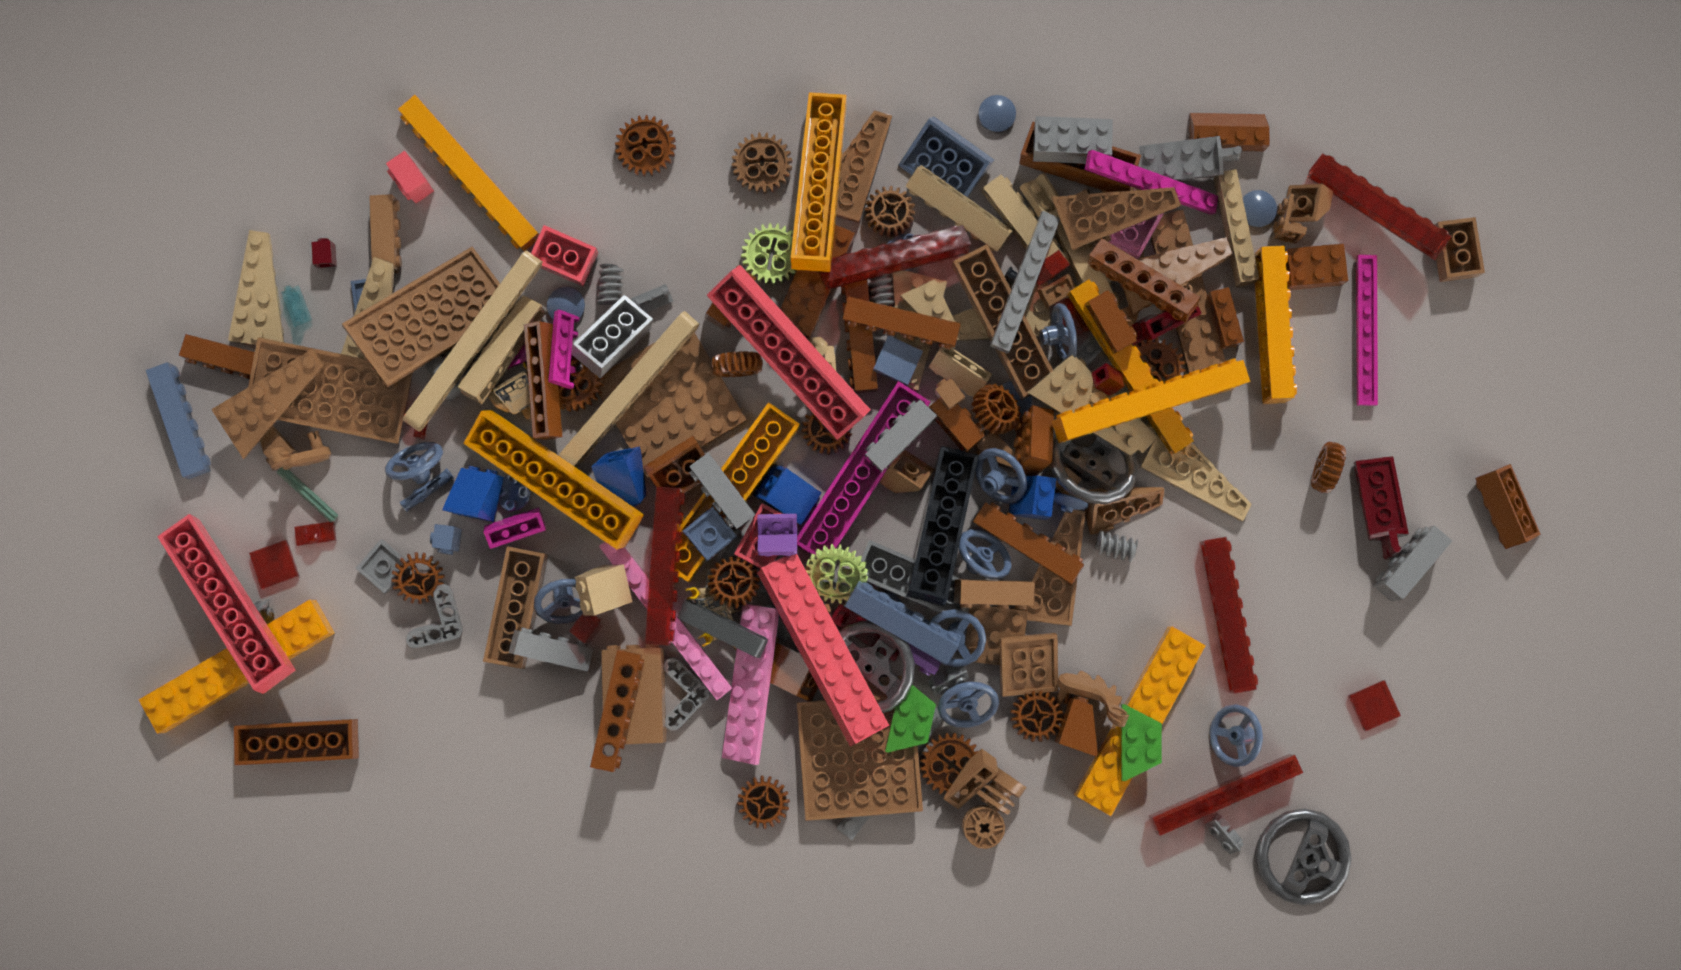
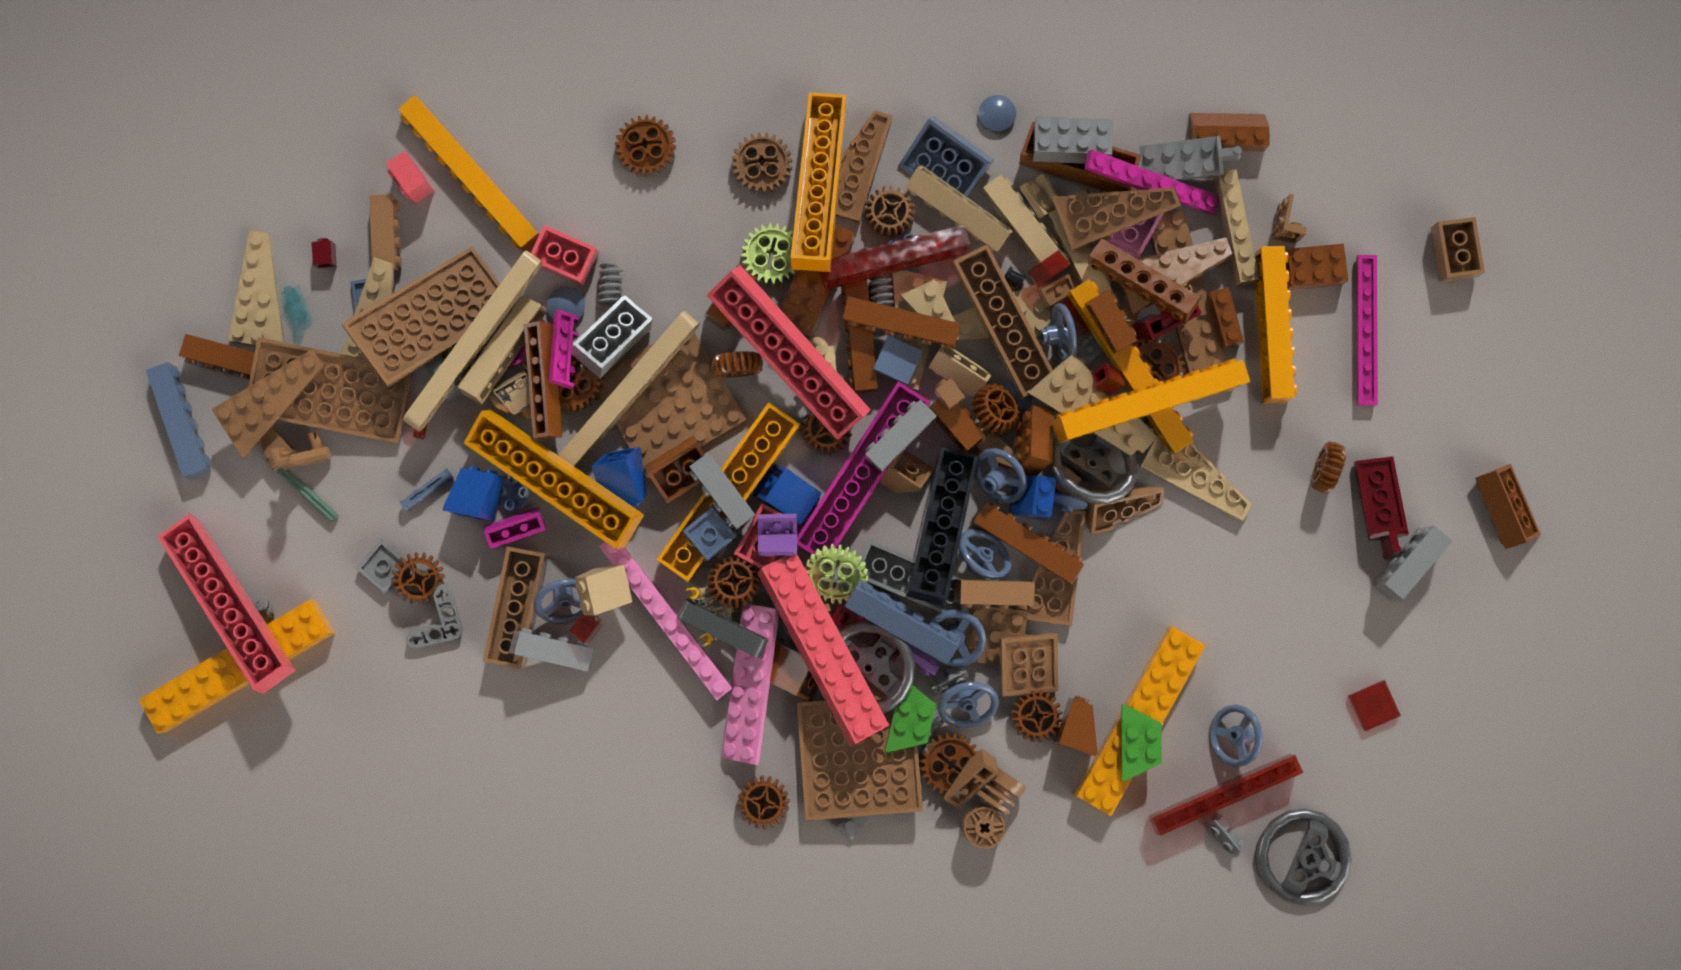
dark orange brick [234,719,359,765] -> none
clear red tile [249,540,299,589] -> none
clear red tile [294,521,337,546] -> none
sand blue piece [385,442,443,484] -> none
sand blue brick [430,524,462,555] -> none
dark orange brick [590,649,645,772] -> none
medium nougat container [602,644,667,745] -> none
light grey hinge [631,284,673,313] -> none
clear red brick [645,487,685,645] -> none
light grey beam [664,658,710,730] -> none
light grey plate [990,211,1060,354] -> none
medium nougat animal [1056,671,1129,727] -> none
light grey piece [1095,530,1138,562] -> none
clear red brick [1200,537,1258,694] -> none
sand blue dish [1243,190,1277,227] -> none
medium nougat slope [1287,184,1333,222] -> none
clear red brick [1307,153,1452,261] -> none

